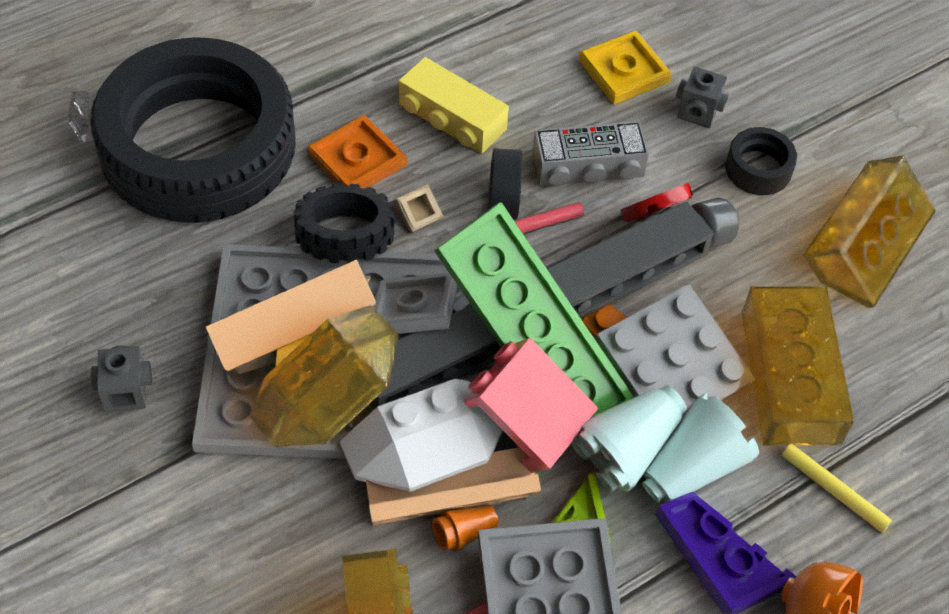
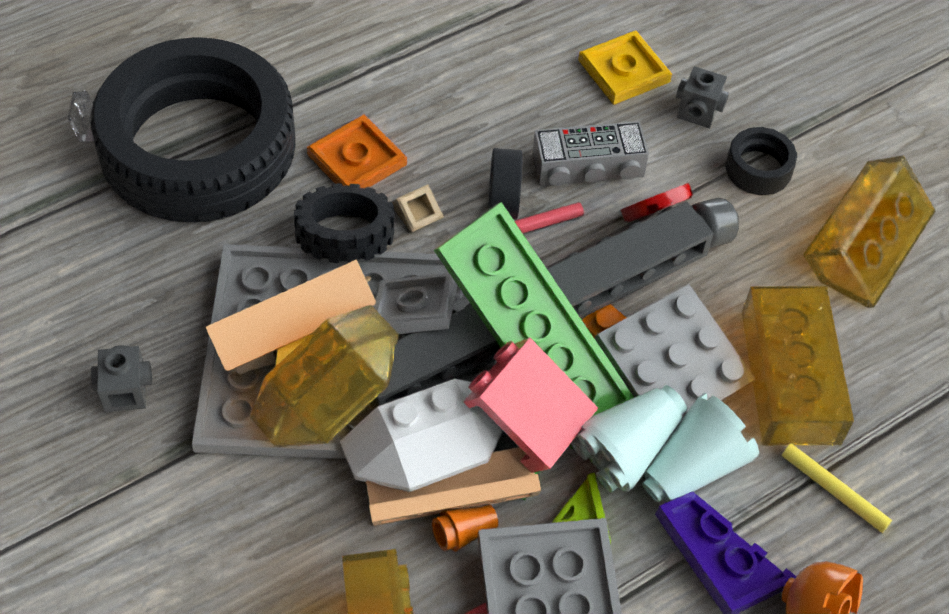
light yellow brick [399,57,509,154] -> none

